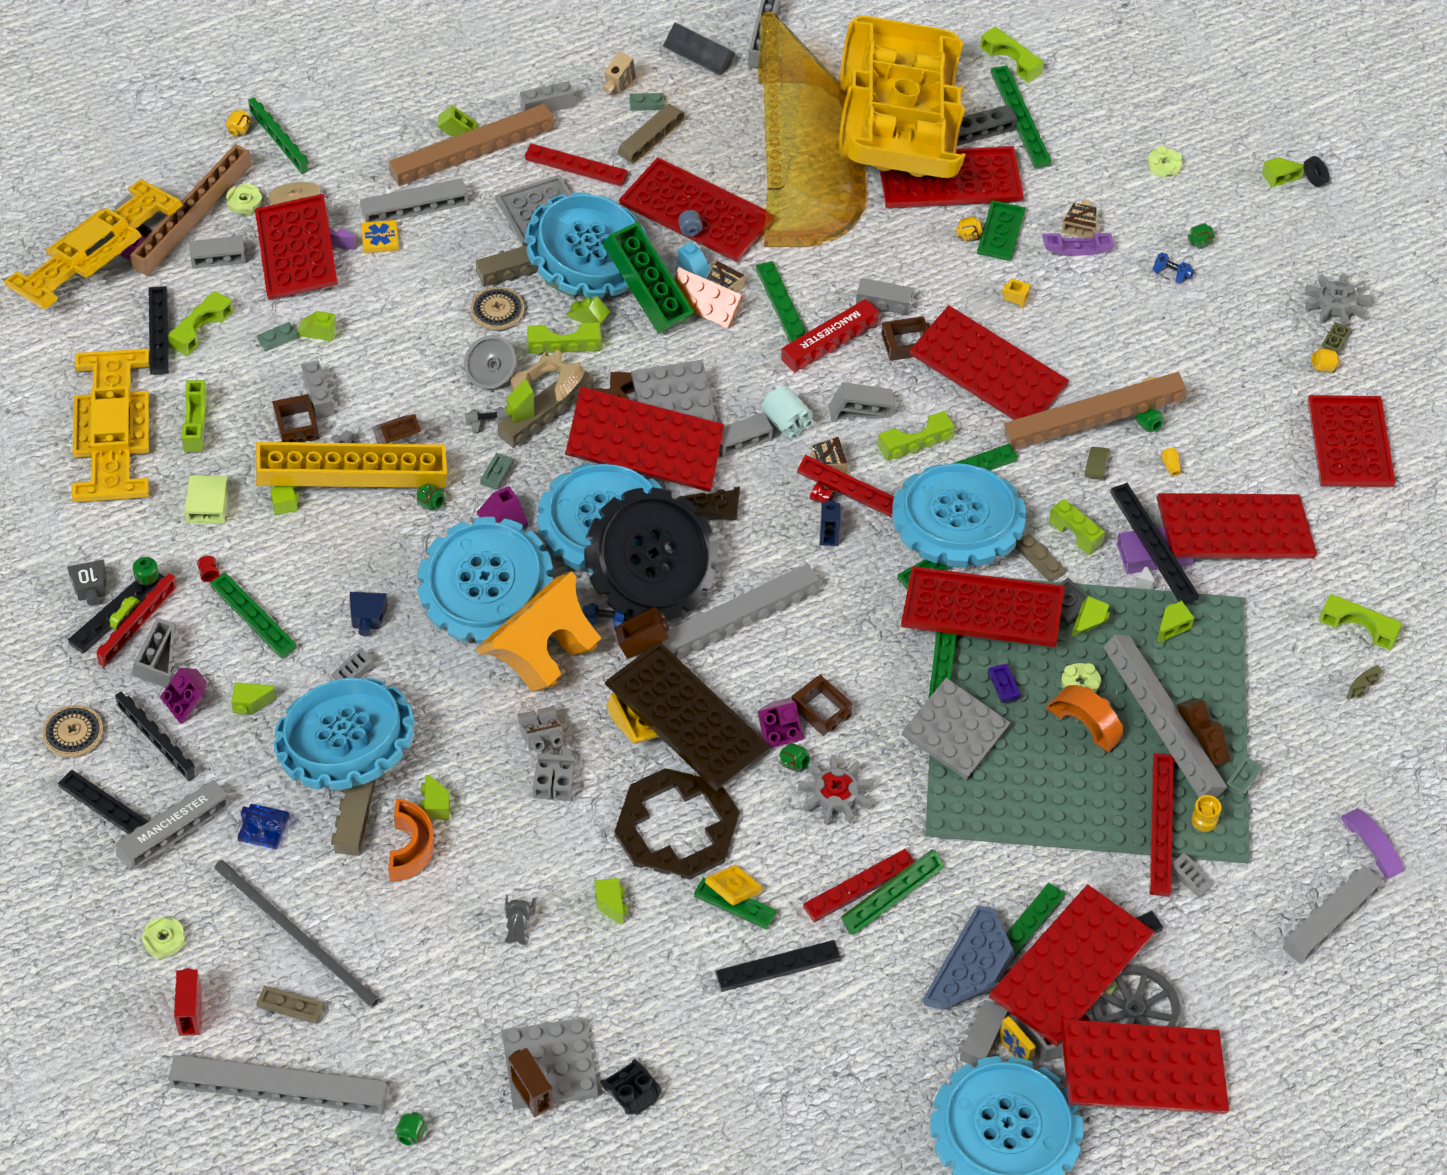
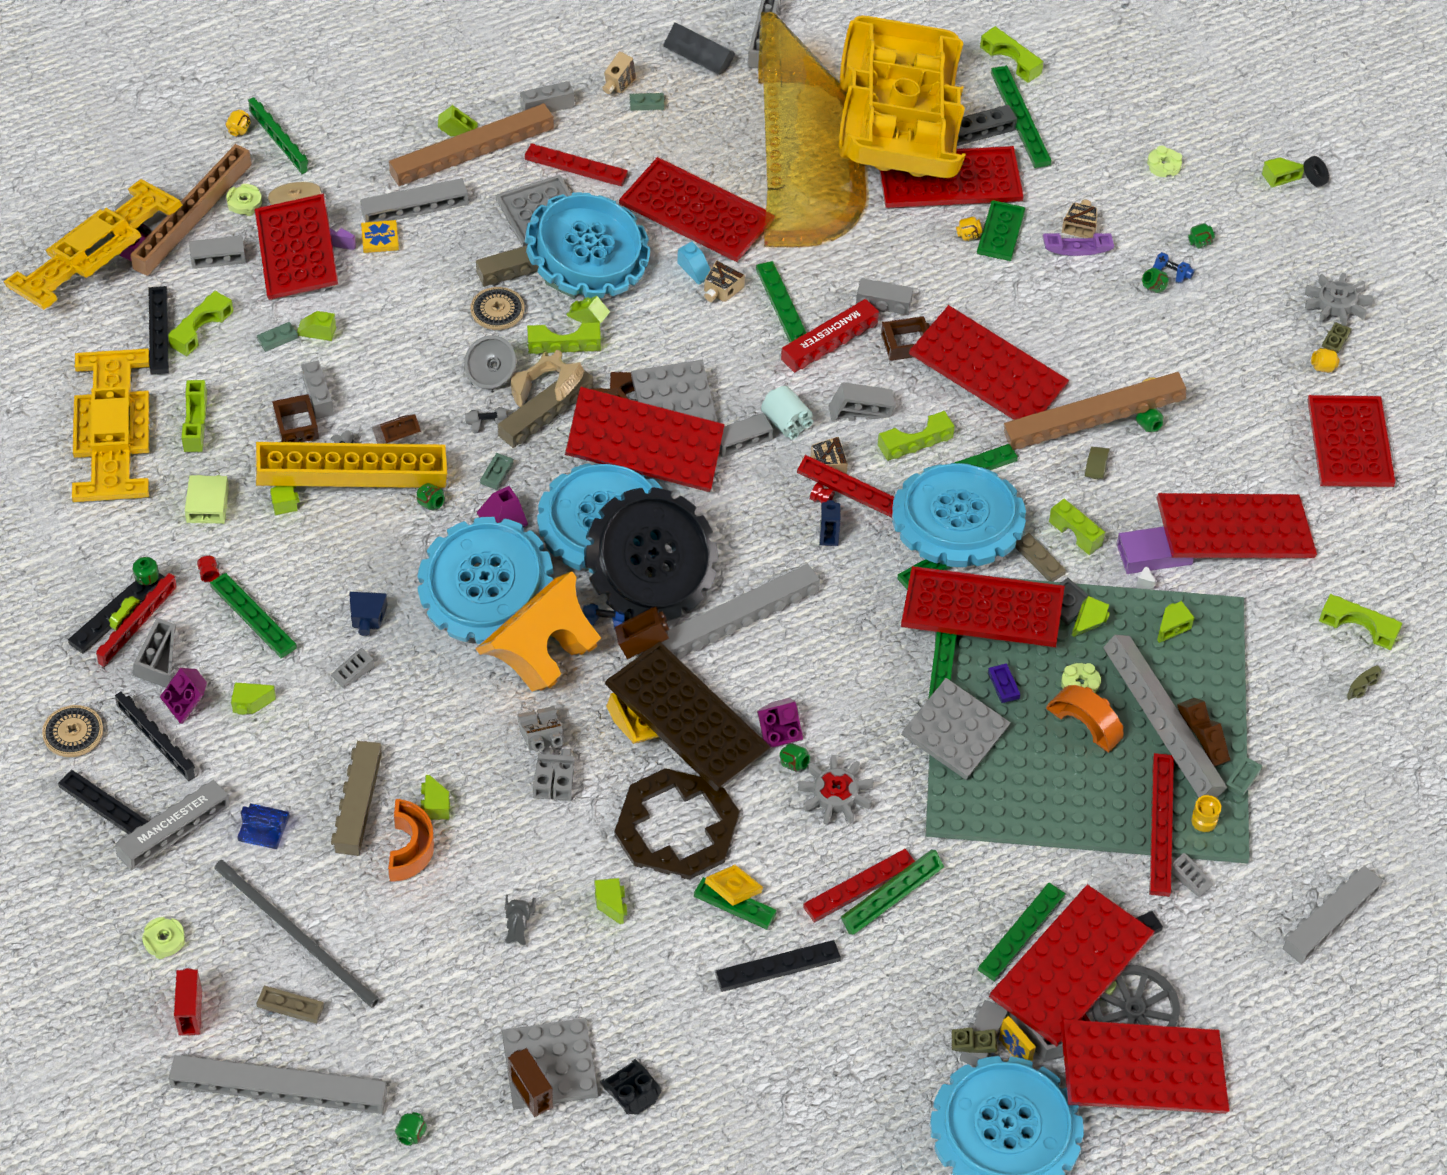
dark grey torso [67,559,107,606] -> none
medium azure piece [273,677,415,790] -> none
lime slope [505,379,535,423] -> none
green brick [602,222,694,334] -> none
dark tan beam [618,104,684,163] -> none
plate [674,267,743,328] -> none
sand blue head [678,210,703,236] -> none
dark brown wing [682,486,740,520] -> none
reddish brown window [791,674,853,736] -> none
sand blue plate [922,905,1015,1010] -> none
yellow brick [1002,278,1031,308] -> none
black plate [1110,482,1199,605] -> none
yellow cone [1161,448,1181,477] -> none
medium lavender slope [1341,808,1405,879] -> none
none -> olive slope [952,1028,997,1053]
none -> green head [1142,268,1169,293]

